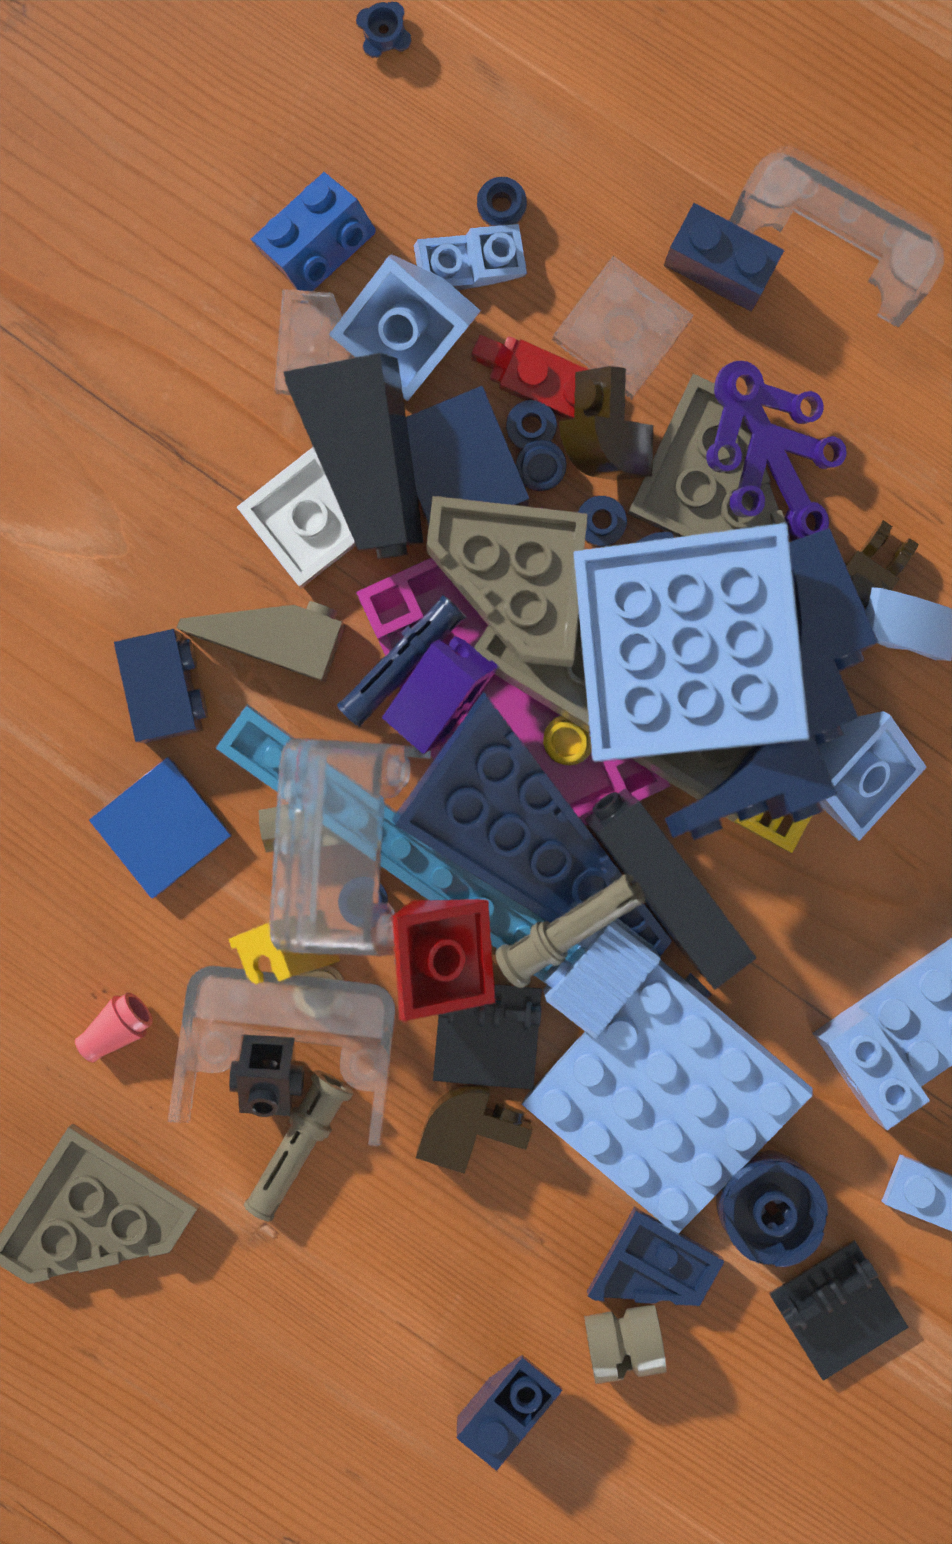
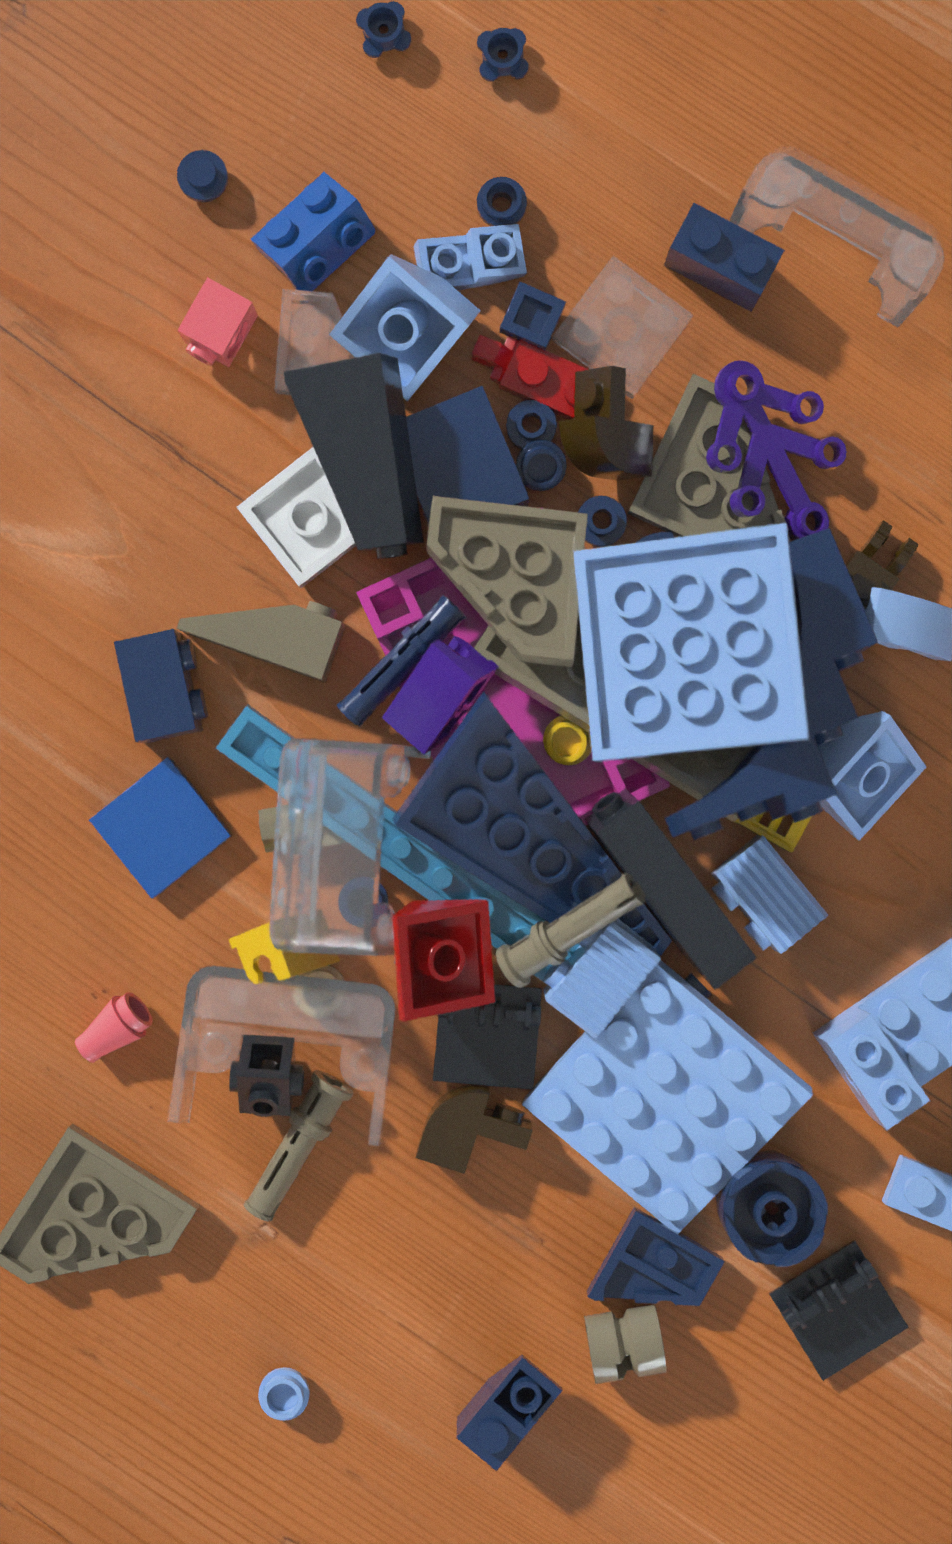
none -> dark blue plate [177,150,228,202]
none -> coral brick [177,277,258,367]
none -> light blue plate [258,1367,310,1421]
none -> dark blue plate [477,28,529,82]
none -> dark blue plate [499,282,566,350]
none -> light blue brick [711,835,828,954]

